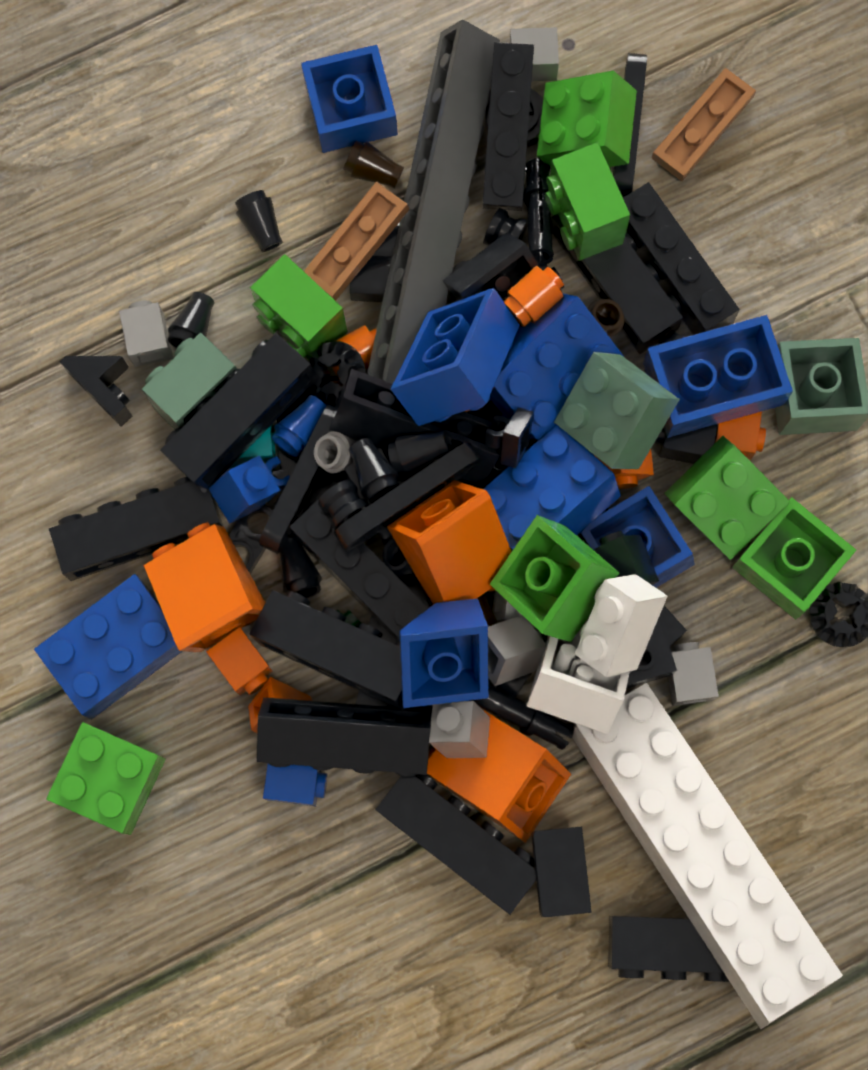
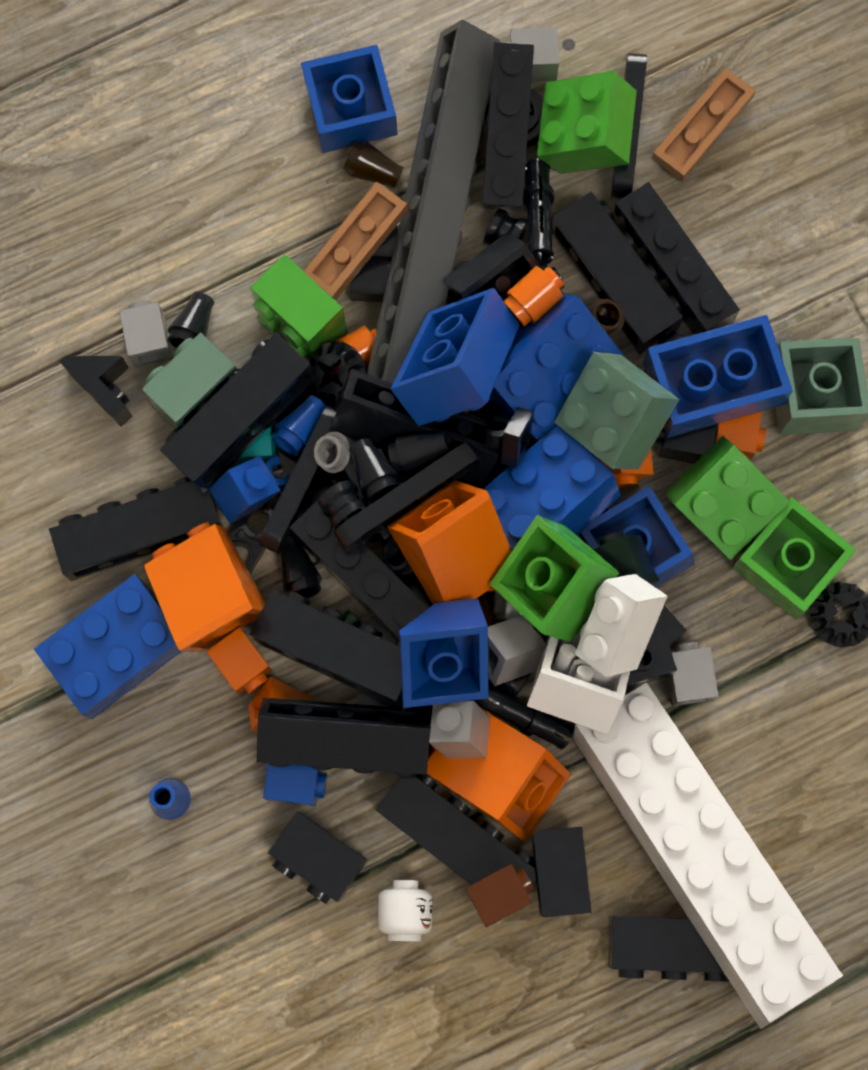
bright green brick [46,722,166,835] -> none
black cone [235,190,283,252] -> none
bright green brick [545,142,630,261] -> none
none -> blue cone [149,778,191,820]
none -> black brick [268,811,368,904]
none -> white head [378,880,433,941]
none -> reddish brown brick [465,864,535,928]

